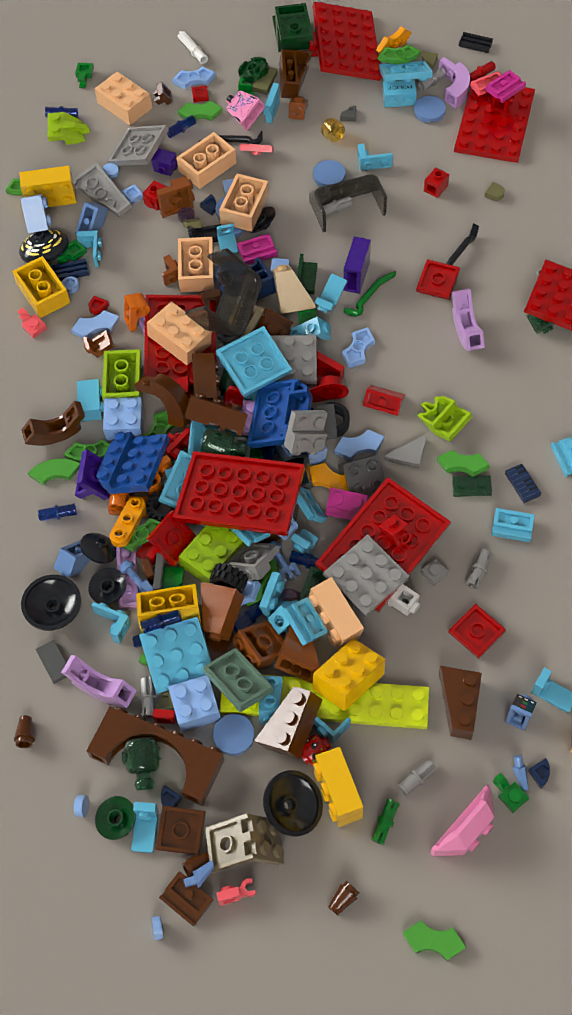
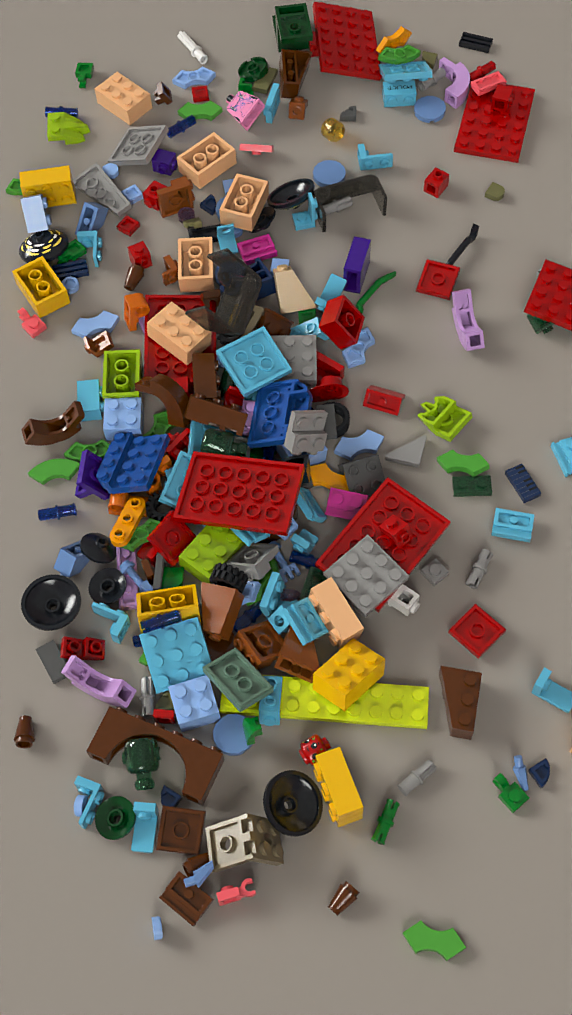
red tile [88,296,109,315] -> none
black piece [198,131,263,145] -> none
wedge [254,687,322,759] -> none
dark green panel [297,254,318,294] -> none
medium azure bracket [313,716,351,743] -> none
bright pink wedge [430,784,494,857] -> none
dark pink plate [486,70,526,103] -> none
medium blue slope [505,694,537,731] -> none
none -> red slope [60,636,105,660]
none -> medium azure bracket [74,775,105,829]
none -> red tile [116,215,140,237]
none -> reddish brown cone [124,264,144,291]
none -> red brick [127,241,152,269]
none -> green slope [242,716,263,746]
none -> black dish [267,178,315,210]
none -> medium azure bracket [292,192,318,231]
none -> red brick [319,295,365,349]

